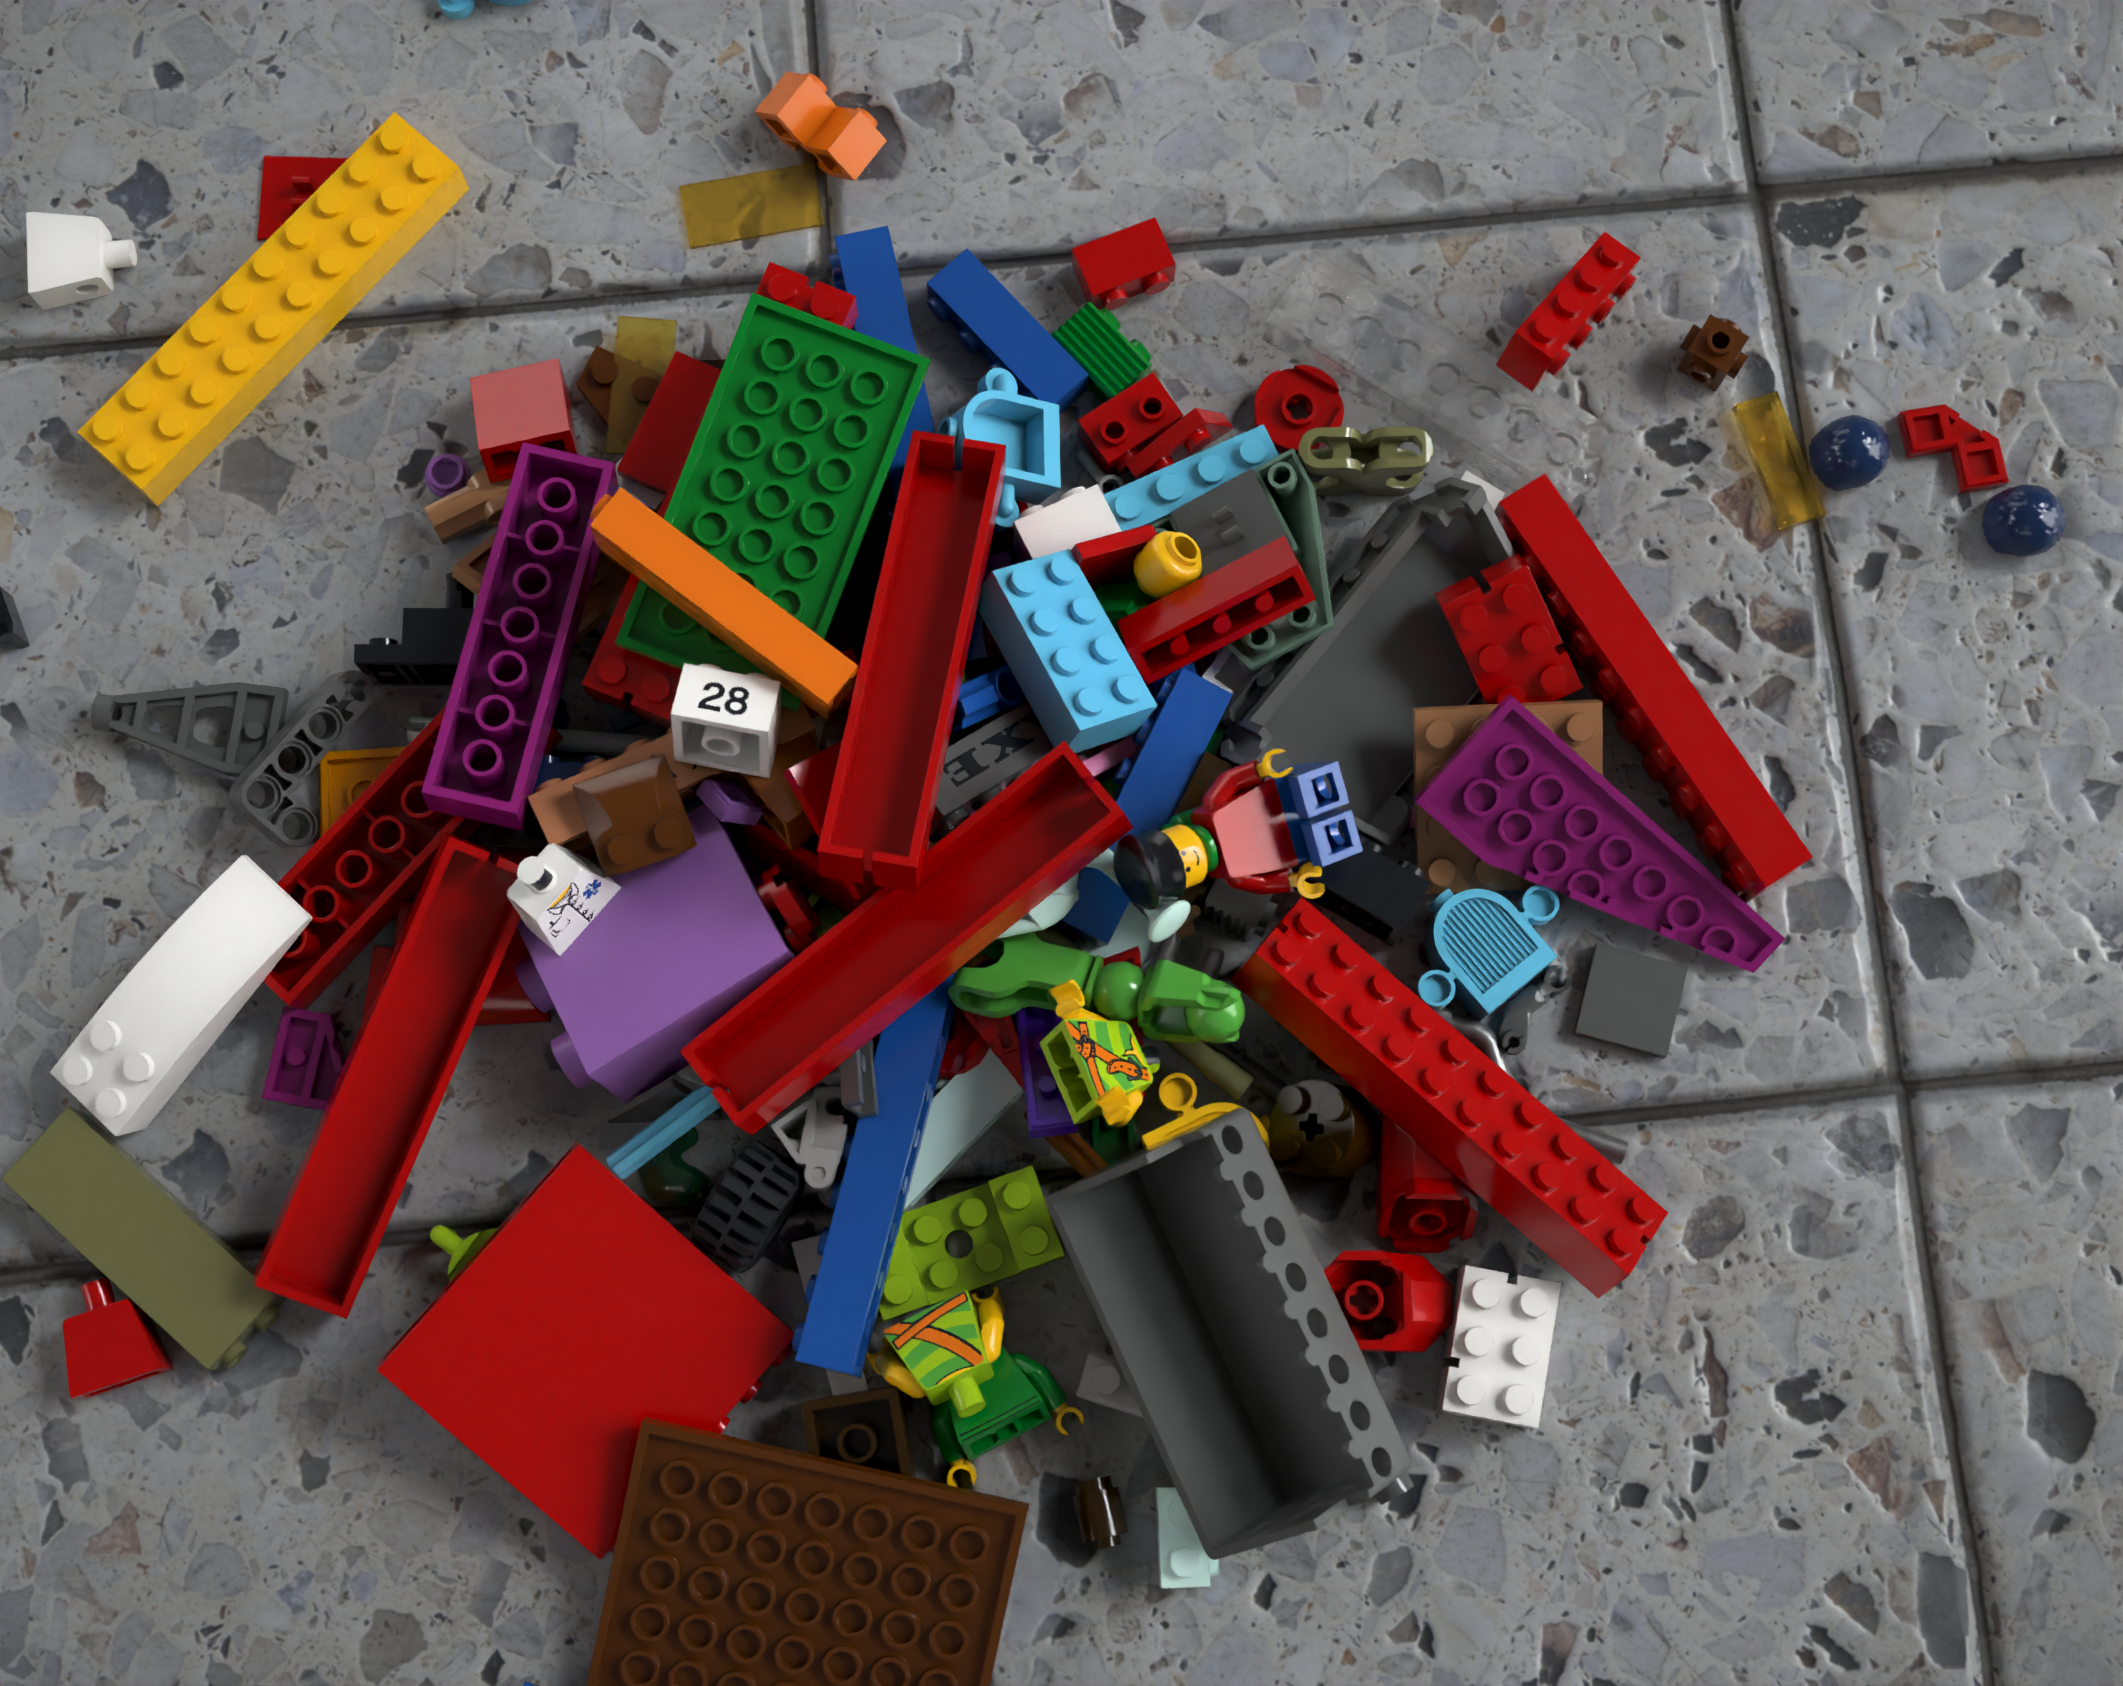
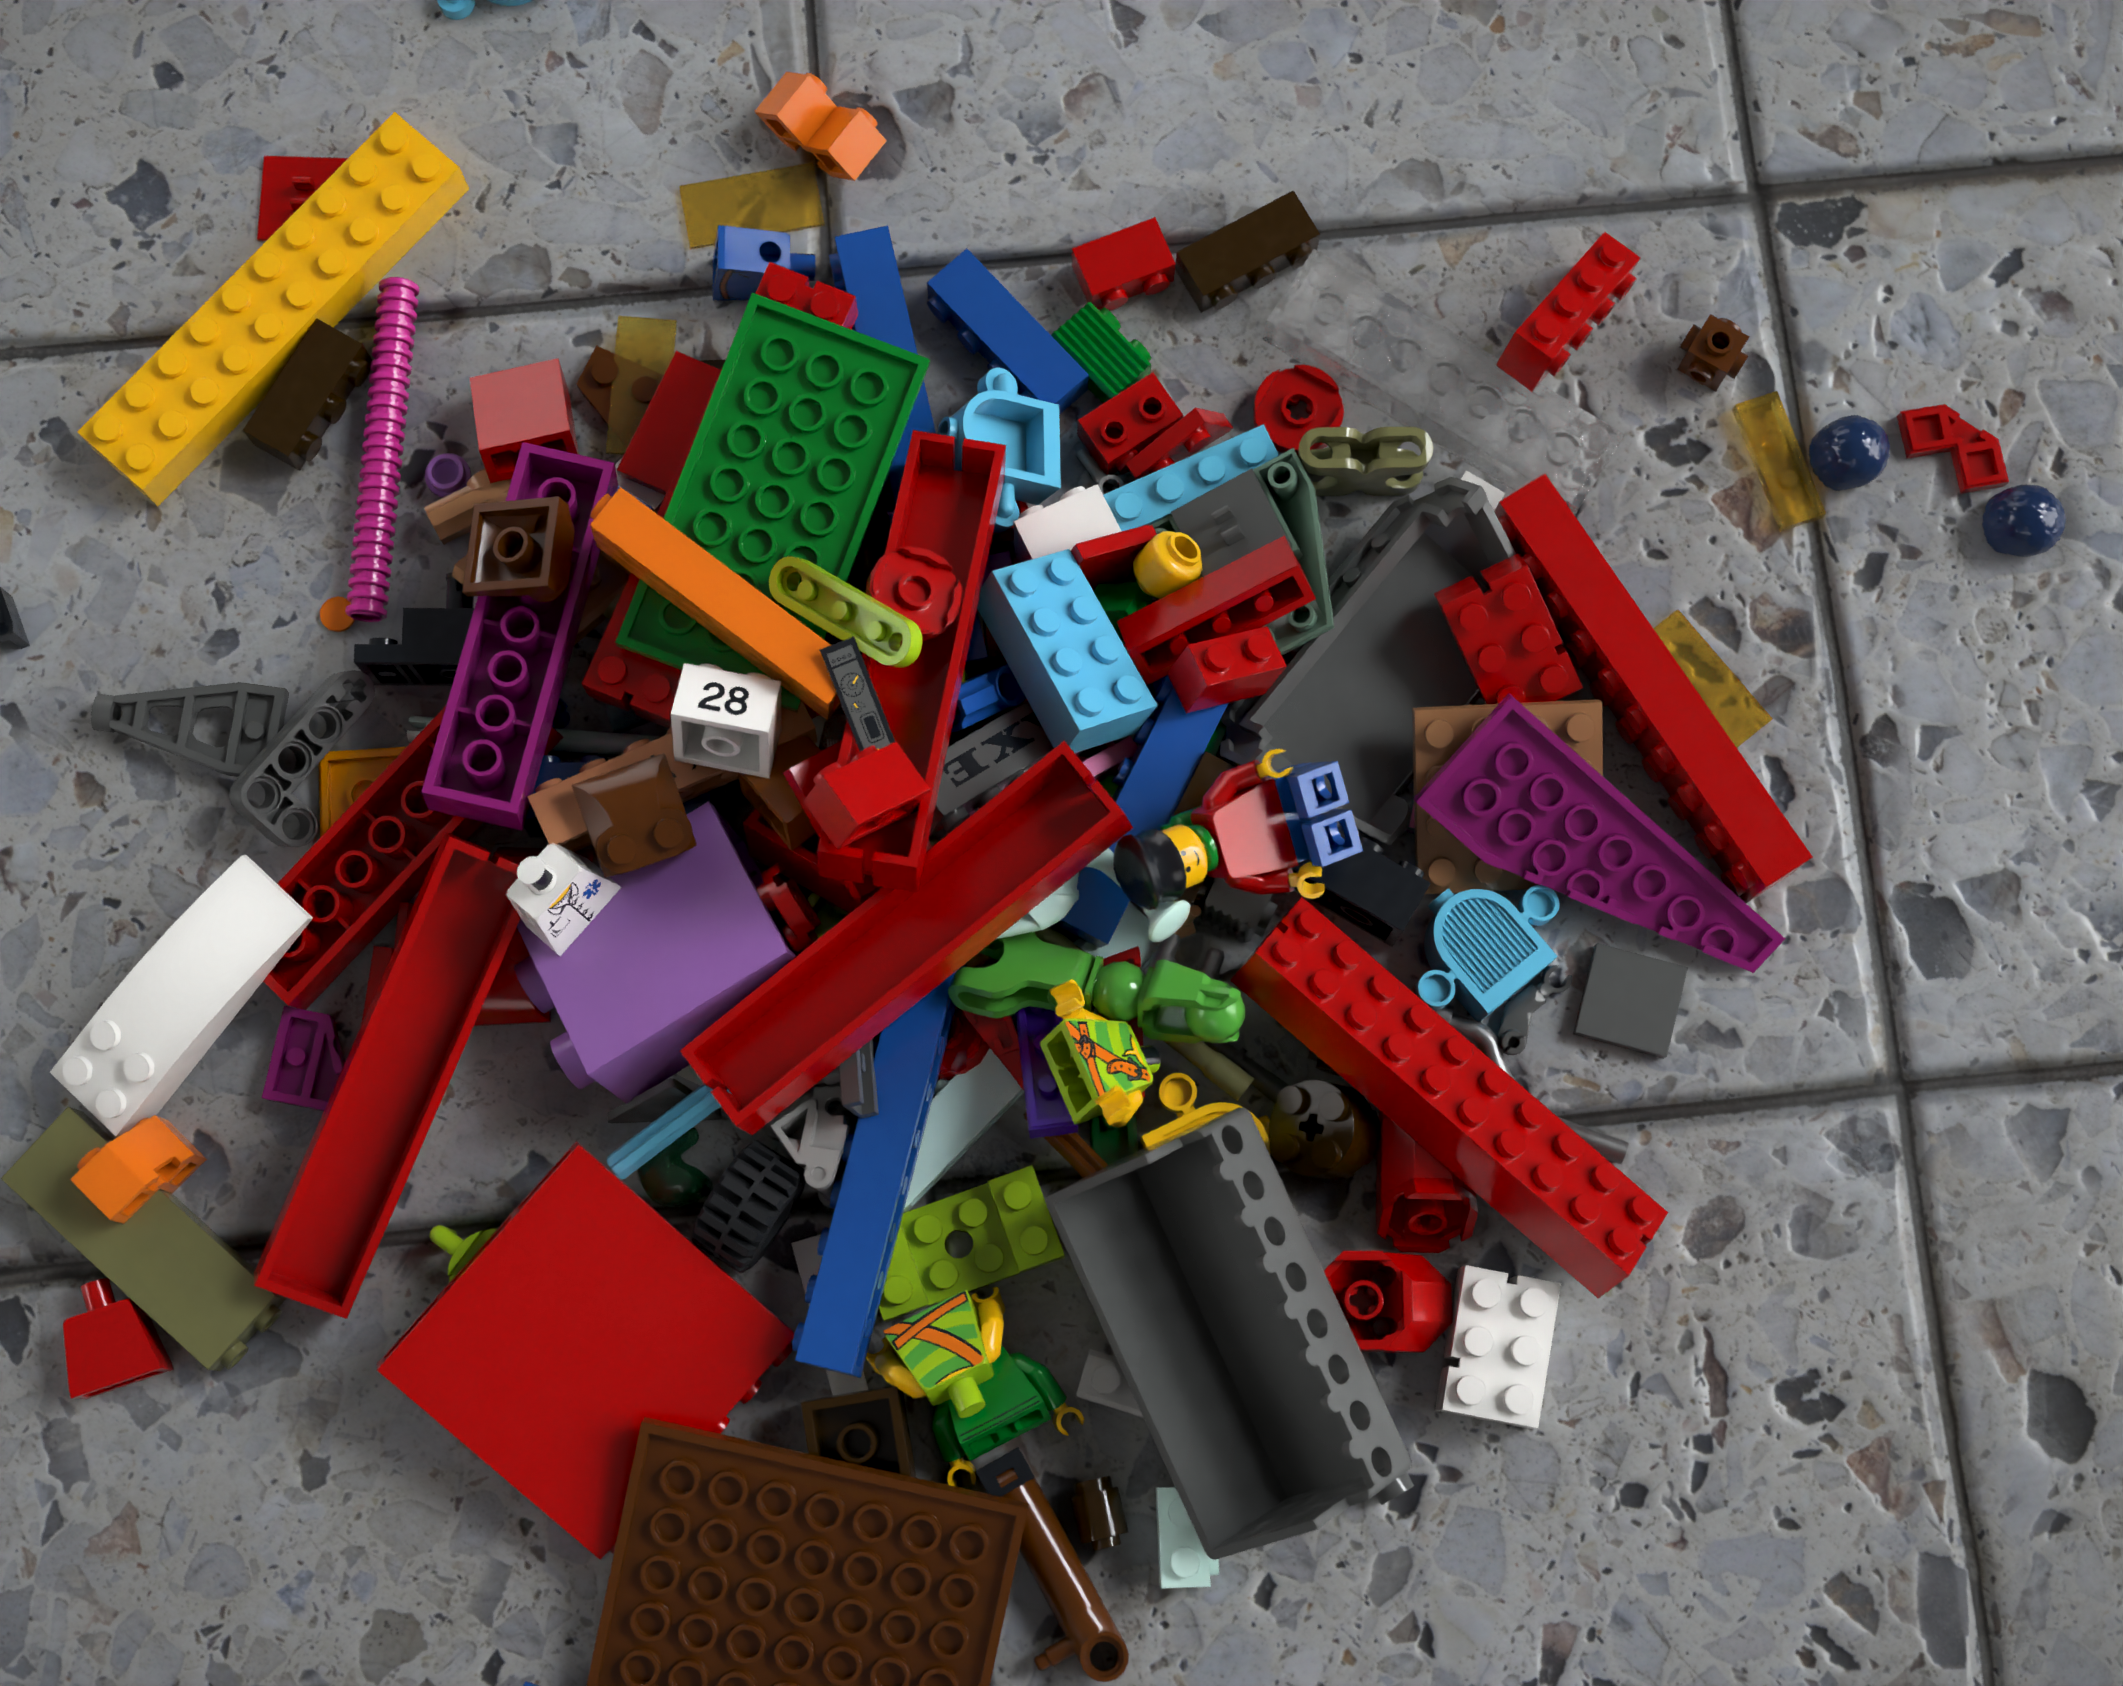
white torso [26,212,137,309] -> none
medium lavender tile [696,779,763,826] -> none
none -> orange brick [70,1115,207,1224]
none -> dark brown brick [243,319,372,471]
none -> orange piece [320,597,355,632]
none -> dark pink piece [345,277,419,622]
none -> reddish brown slope [462,496,575,602]
none -> blue torso [712,225,816,301]
none -> lime plate [769,556,922,668]
none -> red brick [803,742,930,850]
none -> sticker [820,637,920,815]
none -> red tile [866,546,963,640]
none -> reddish brown piece [976,1447,1129,1682]
none -> red brick [1167,626,1287,713]
none -> dark brown brick [1175,190,1320,313]
none -> clear yellow piece [1653,609,1773,748]

